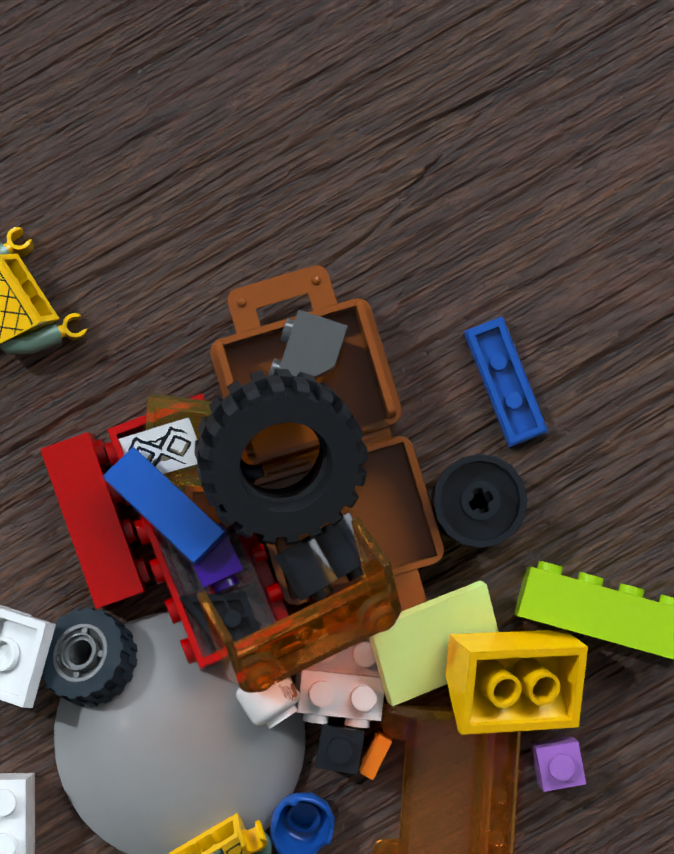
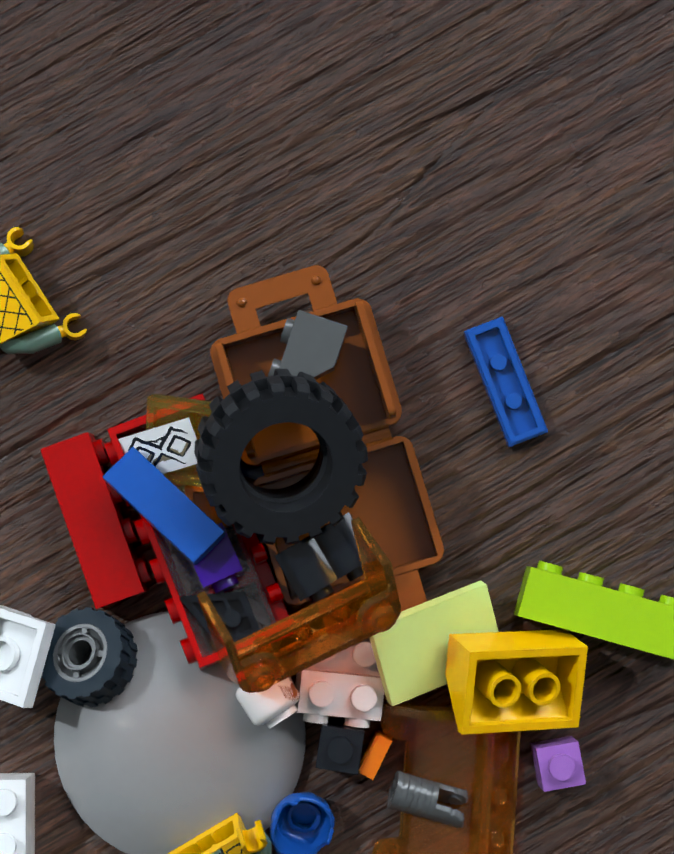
black wheel [431,454,528,548] -> none
none -> dark grey hinge [387,770,468,828]

